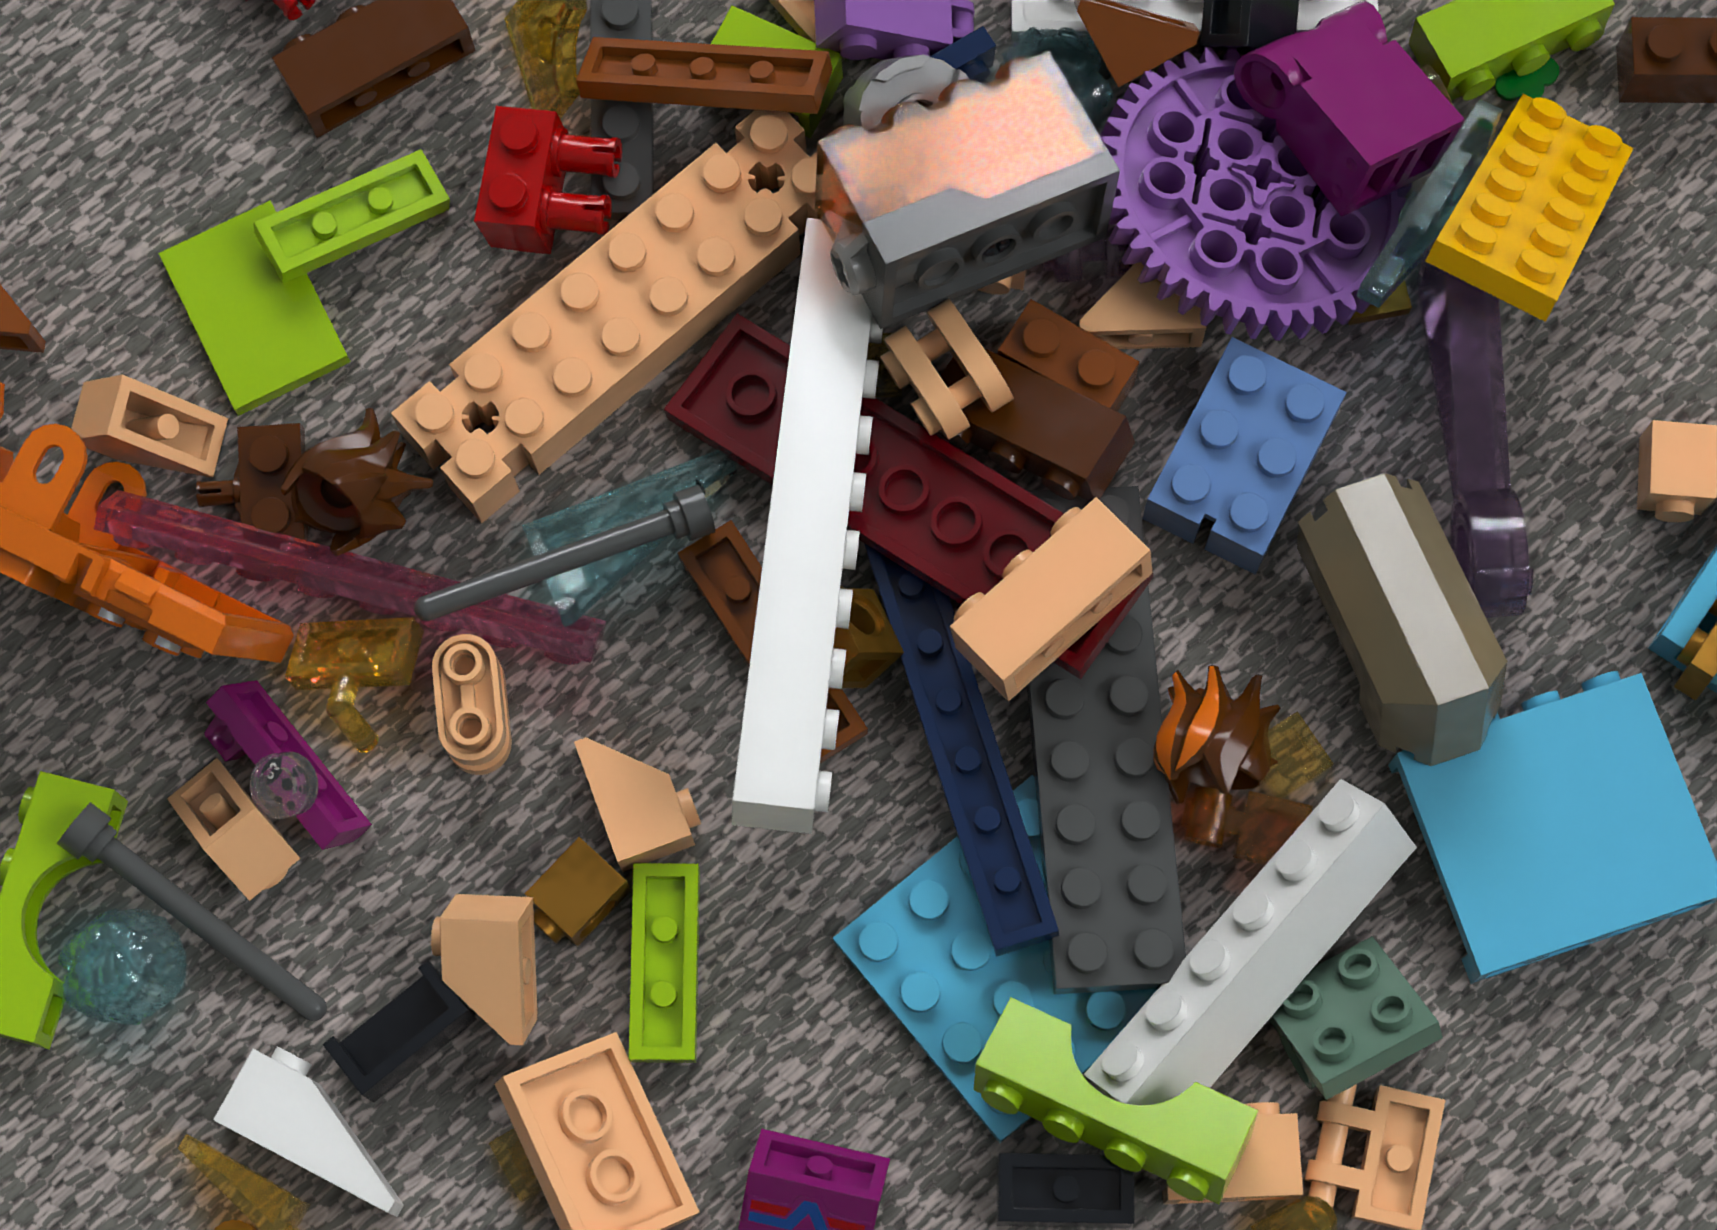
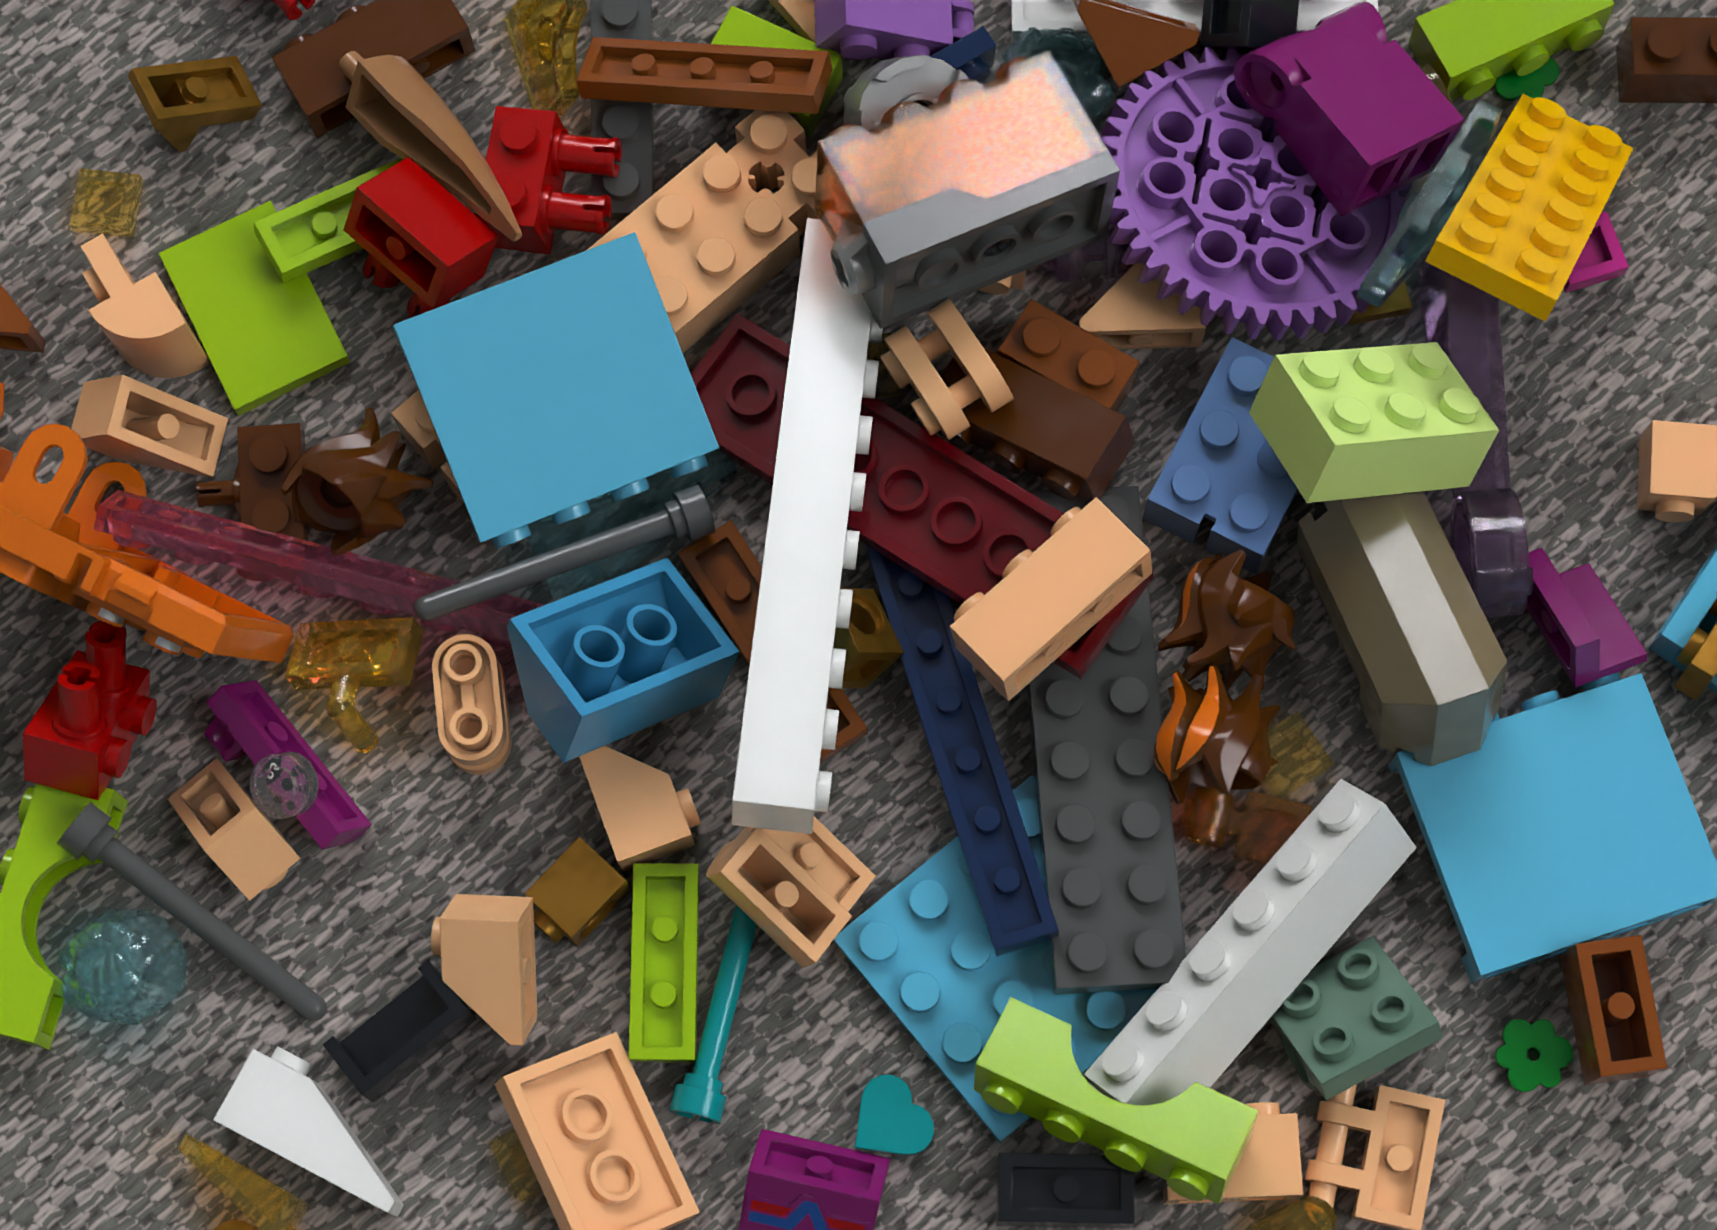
none -> red brick [23,621,157,800]
none -> clear yellow tile [69,168,144,238]
none -> light nougat brick [81,234,211,378]
none -> pearl gold slope [127,56,262,152]
none -> medium nougat piece [338,51,522,242]
none -> red brick [343,157,499,317]
none -> medium azure panel [392,232,719,549]
none -> dark azure slope [507,557,739,763]
none -> teal piece [669,905,757,1124]
none -> light nougat brick [706,816,876,968]
none -> teal tile [855,1074,934,1156]
none -> reddish brown hair [1158,550,1297,690]
none -> yellowish green brick [1249,342,1499,503]
none -> green plant [1495,1019,1573,1092]
none -> magenta panel [1518,548,1647,688]
none -> dark orange brick [1560,935,1668,1086]
none -> dark pink plate [1563,211,1629,293]

